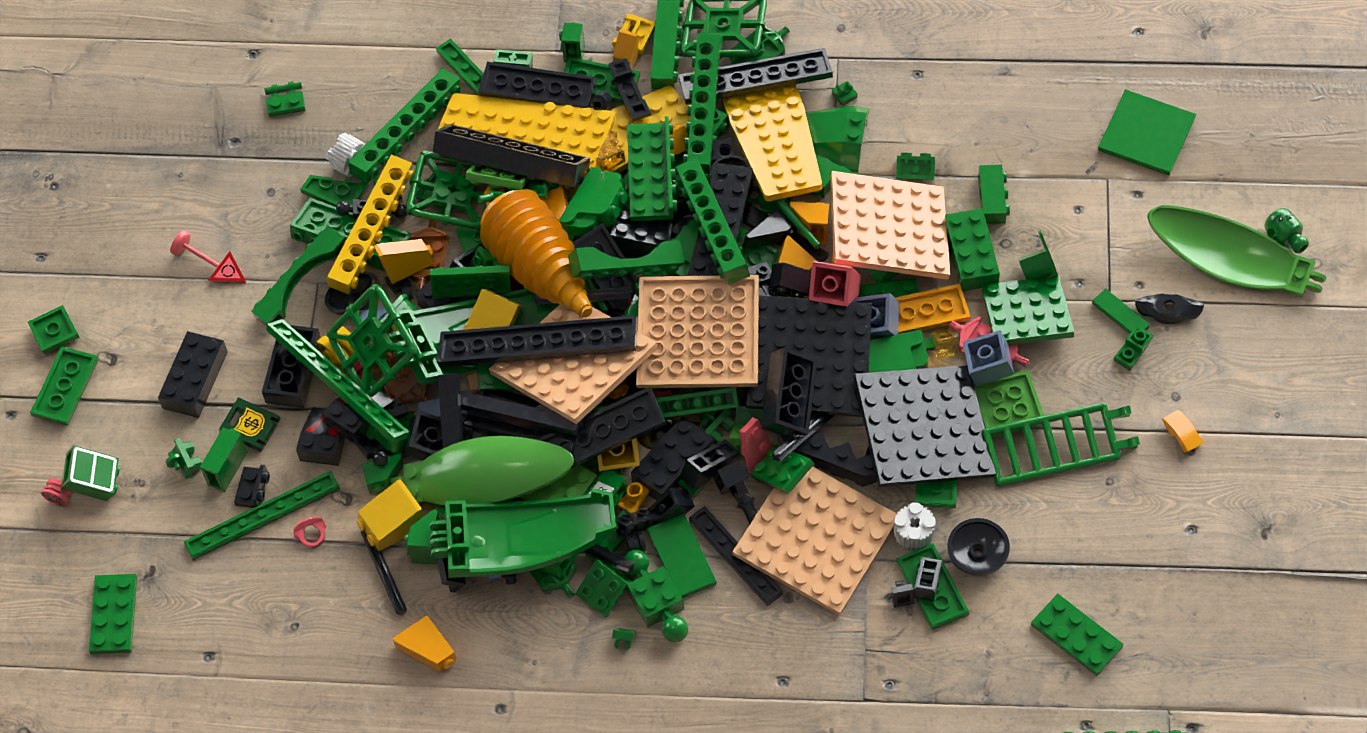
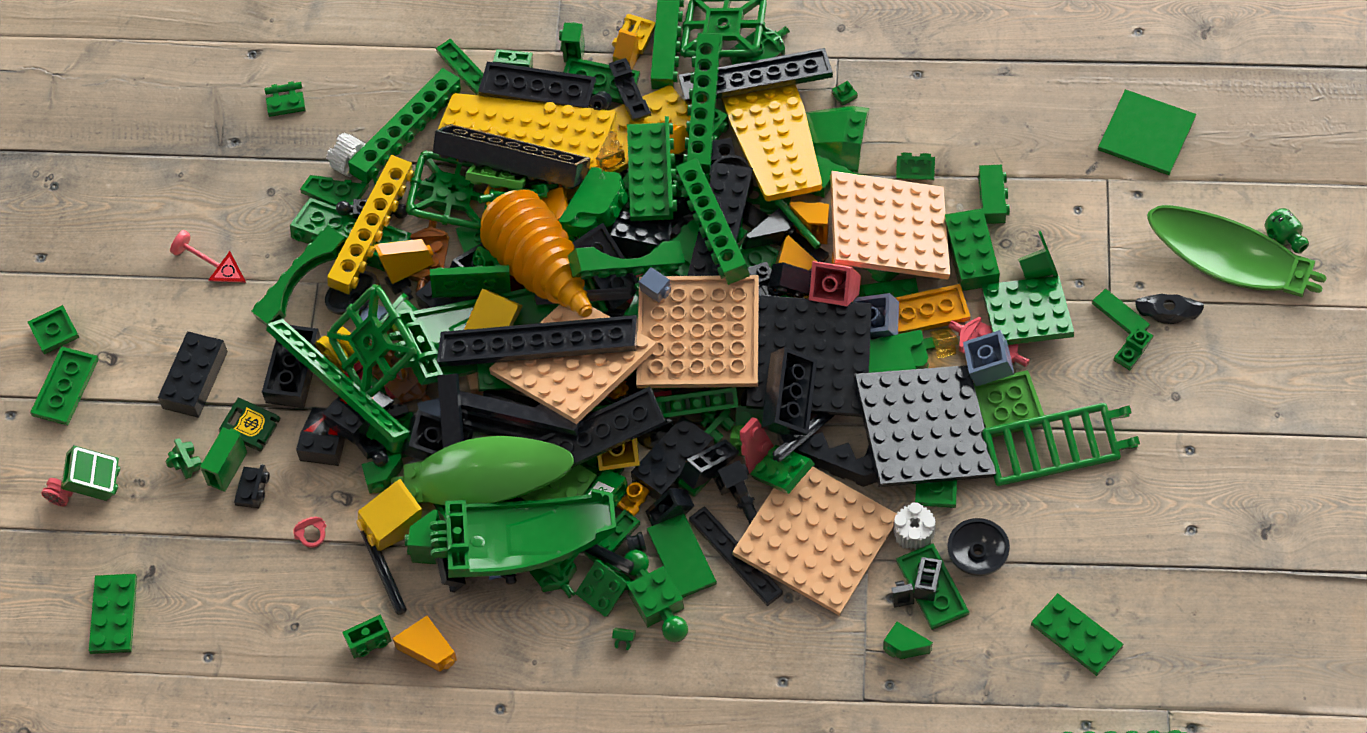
green tile [184,471,340,560] -> none
black hinge [615,509,657,537] -> none
light orange slope [1162,410,1204,453] -> none
none -> green brick [342,614,392,659]
none -> sand blue brick [639,267,671,303]
none -> green slope [883,622,933,659]

